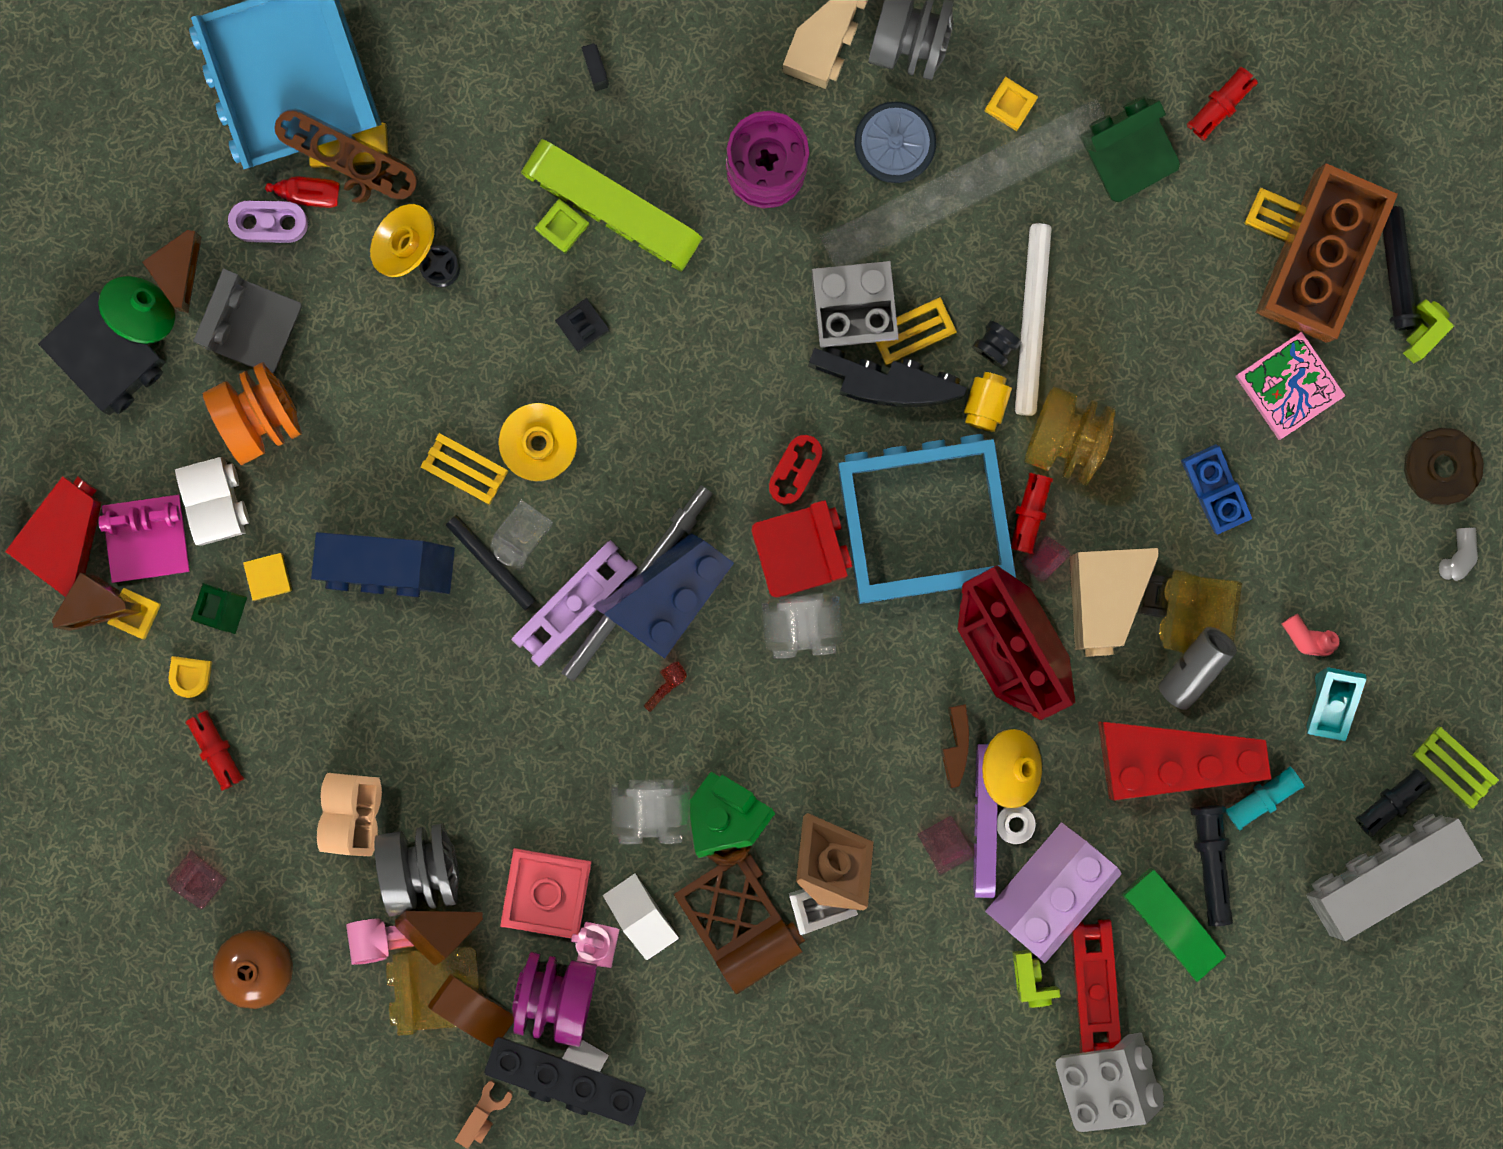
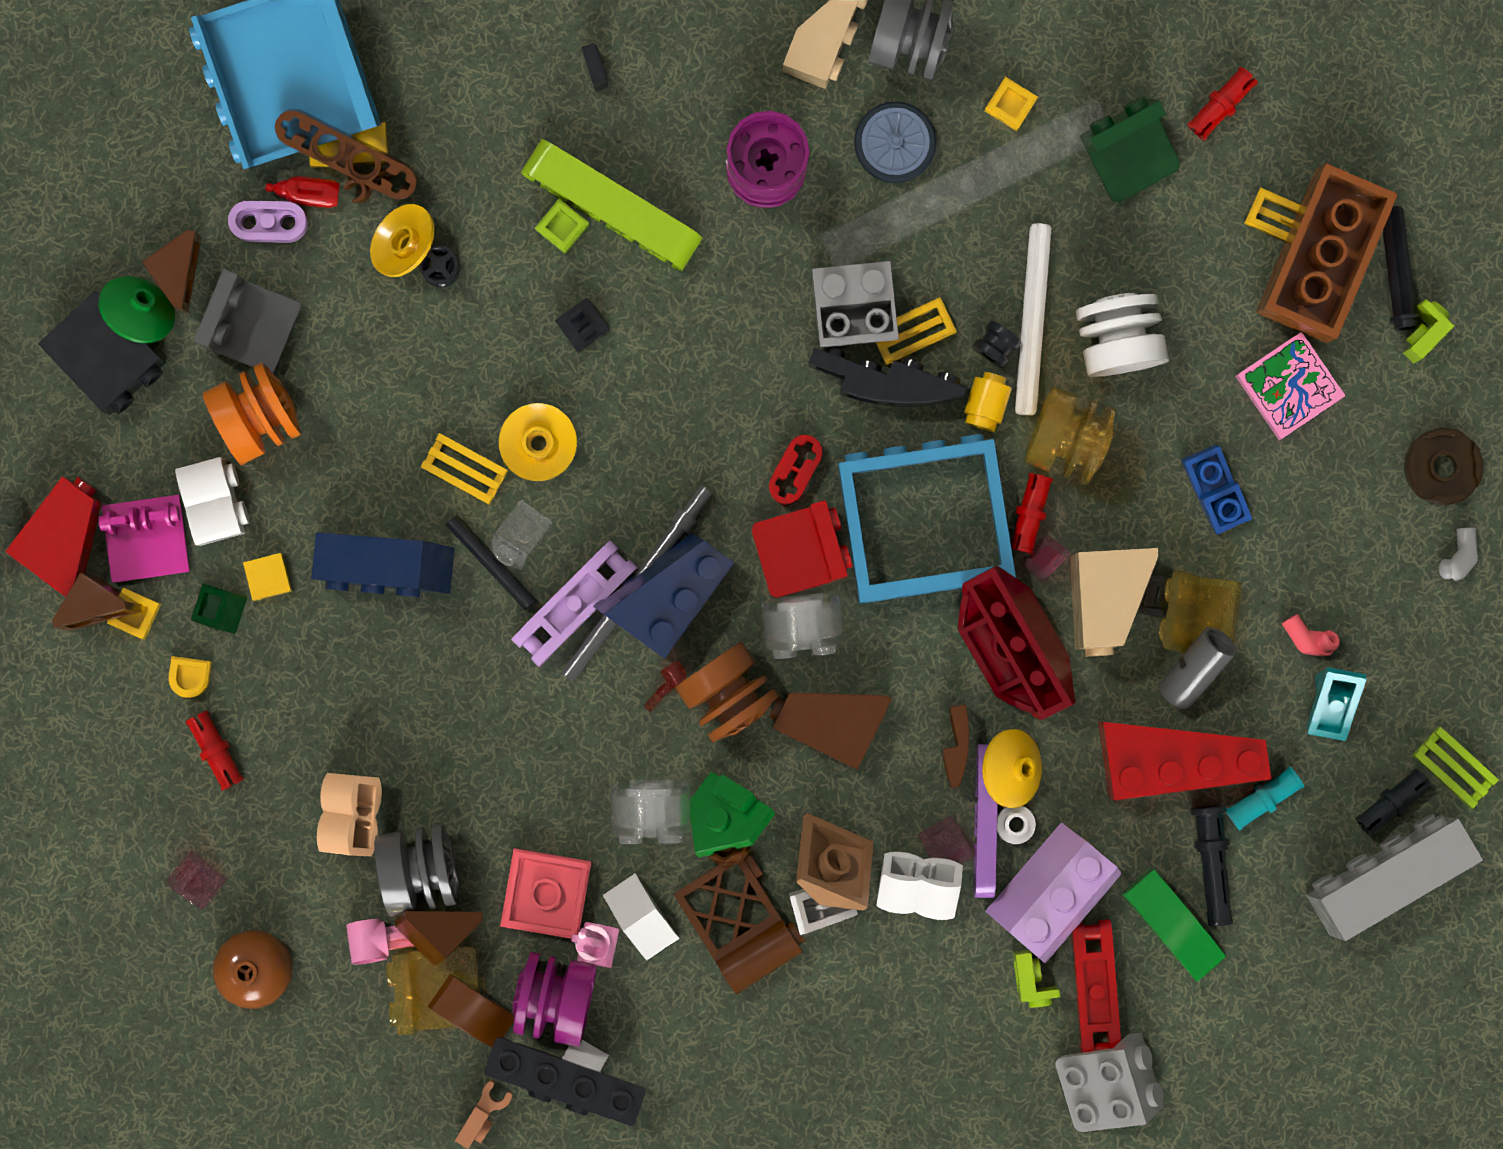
none -> dark orange wheel [674,641,780,743]
none -> reddish brown slope [769,693,892,770]
none -> white brick [876,852,963,920]
none -> white wheel [1076,293,1169,377]

